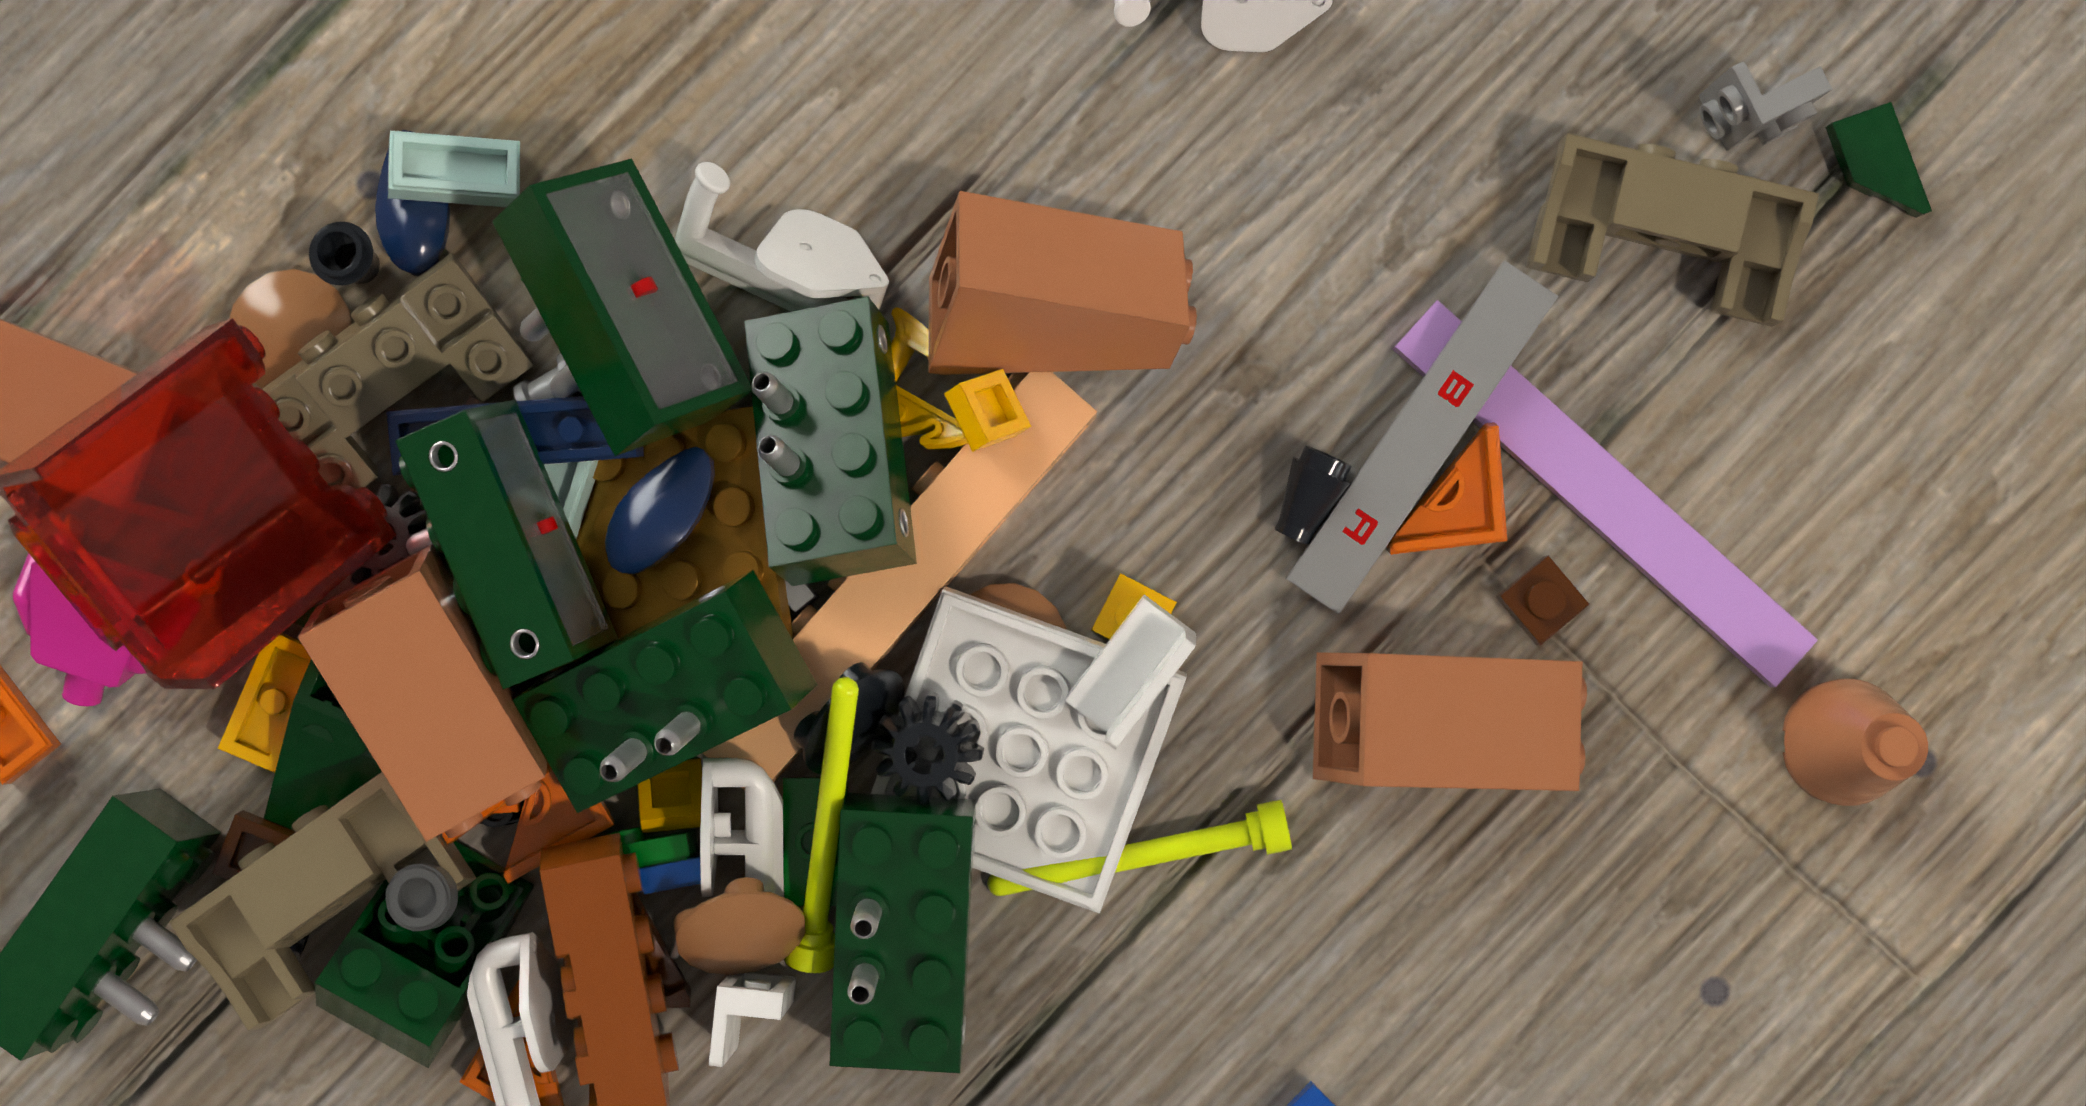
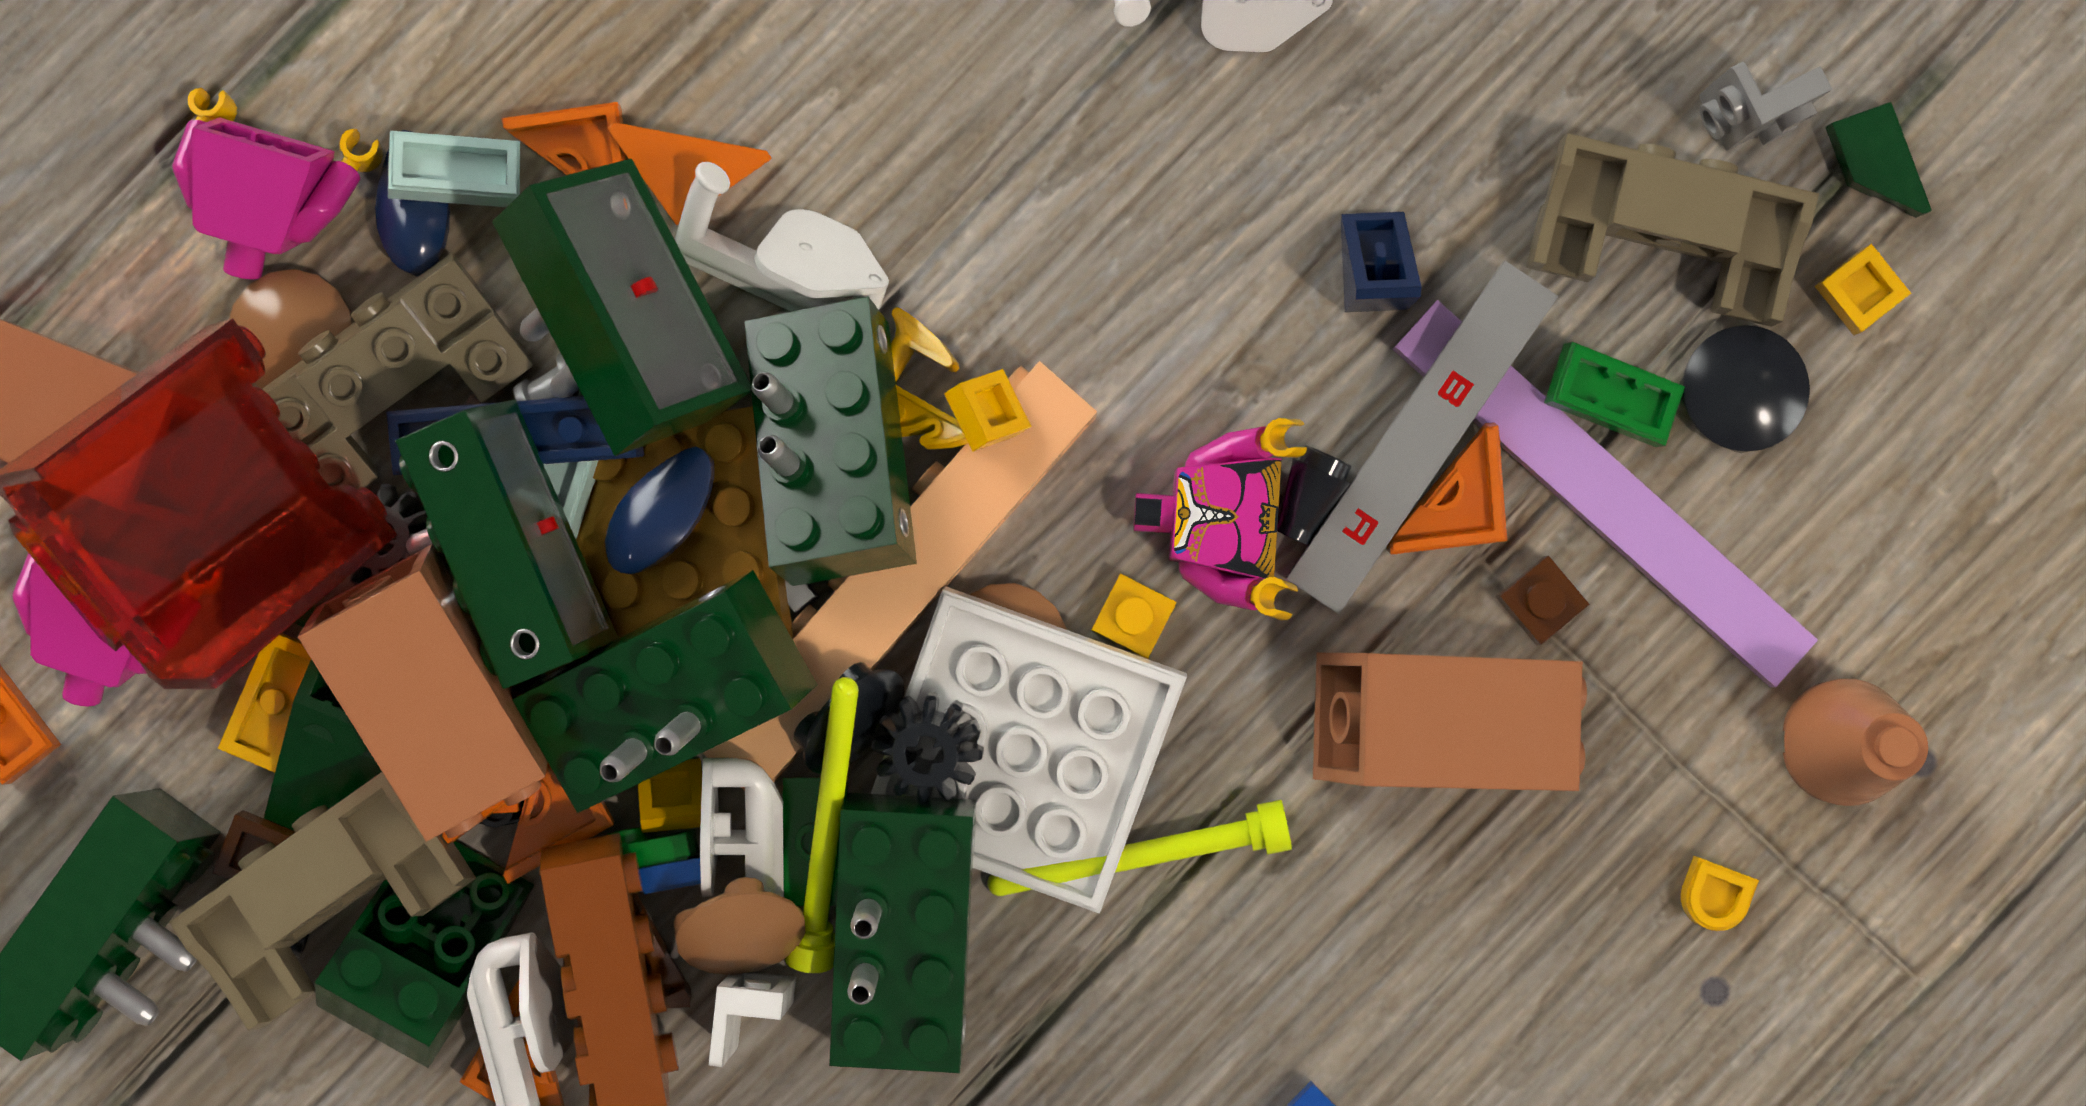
black cone [309,222,380,286] -> none
dark grey tile [386,863,458,931] -> none
nougat slope [928,191,1197,375] -> none
white panel [1065,594,1196,750] -> none
none -> dark pink torso [172,88,383,279]
none -> orange tile [502,102,628,213]
none -> orange tile [607,122,772,226]
none -> torso [1133,418,1307,620]
none -> dark blue slope [1341,212,1422,312]
none -> green plate [1544,341,1685,447]
none -> black dish [1679,325,1810,453]
none -> yellow tile [1681,856,1759,931]
none -> yellow plate [1814,243,1911,336]

